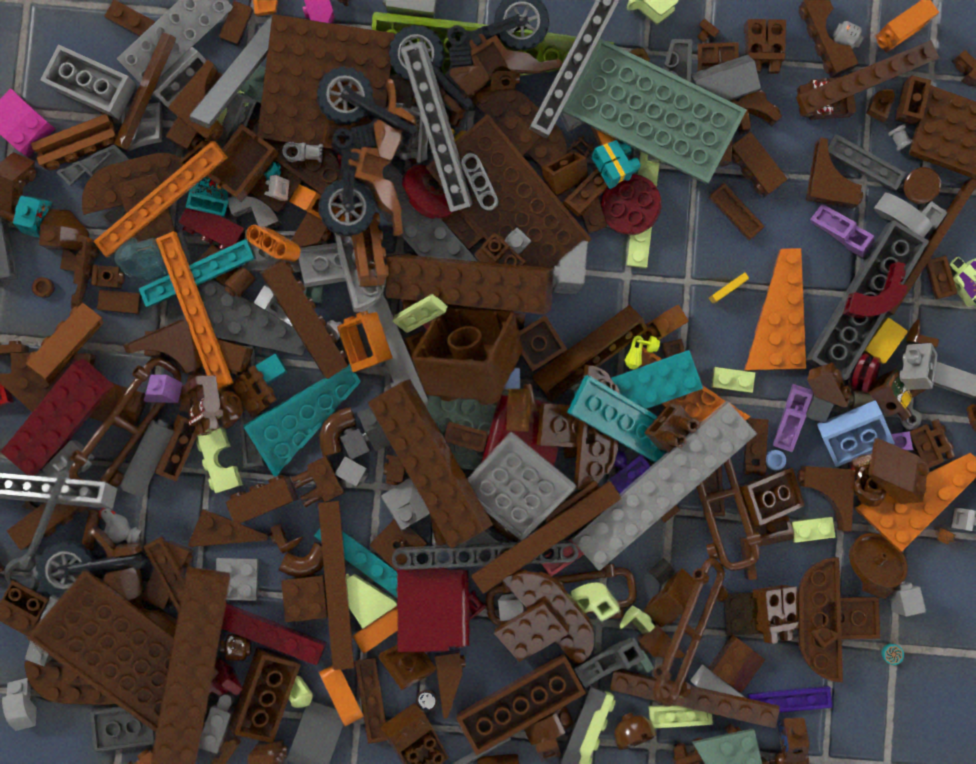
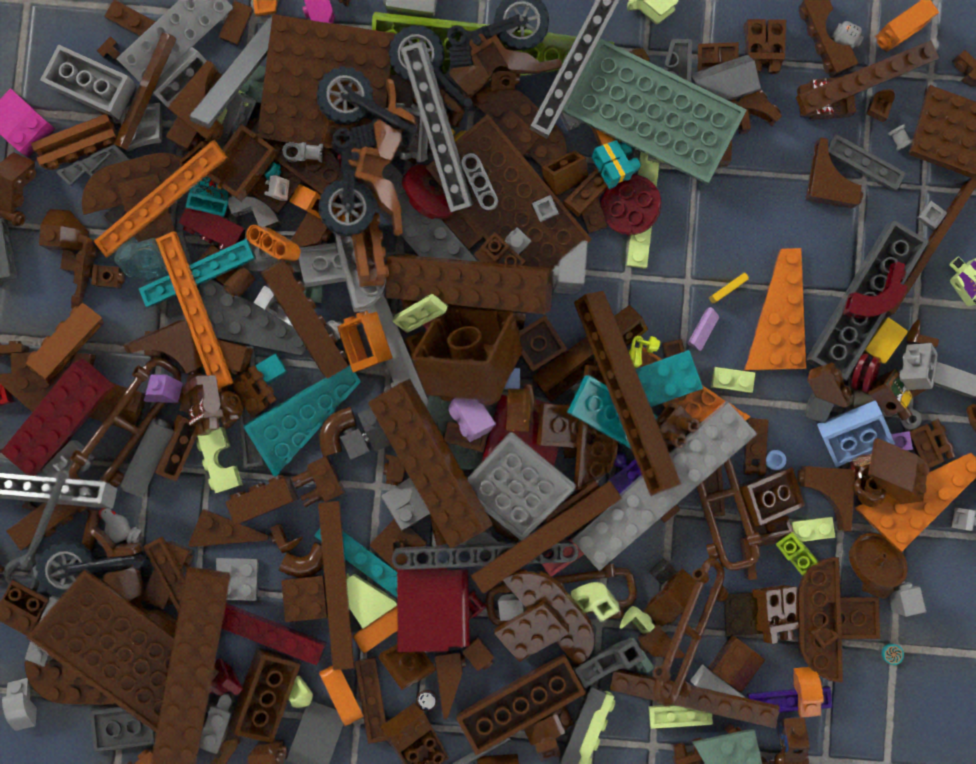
teal torso [13,195,53,238] -> none
reddish brown tile [32,277,55,298] -> none
reddish brown tile [97,289,141,314] -> none
reddish brown head [220,634,251,661] -> none
light grey brick [335,456,369,488] -> none
reddish brown piece [567,136,594,158] -> none
reddish brown cylinder [614,713,657,751] -> none
dark orange slope [642,304,689,341] -> none
reddish brown tile [697,18,720,42] -> none
reddish brown plate [708,183,765,241] -> none
reddish brown brick [732,132,788,198] -> none
medium lavender slope [773,384,813,452] -> none
medium lavender slope [810,204,875,258] -> none
light grey brick [874,192,933,238] -> none
reddish brown brick [895,76,931,125] -> none
reddish brown piece [904,167,941,204] -> none
reddish brown plate [926,255,958,300] -> none
clear orange plate [935,528,956,545] -> none
none -> reddish brown tile [97,36,121,61]
none -> lavender brick [449,398,495,442]
none -> reddish brown brick [462,636,494,671]
none -> light grey tile [532,195,559,222]
none -> reddish brown brick [574,291,681,496]
none -> lavender slope [688,307,719,351]
none -> lime slope [776,532,818,575]
none -> orange brick [794,667,824,718]

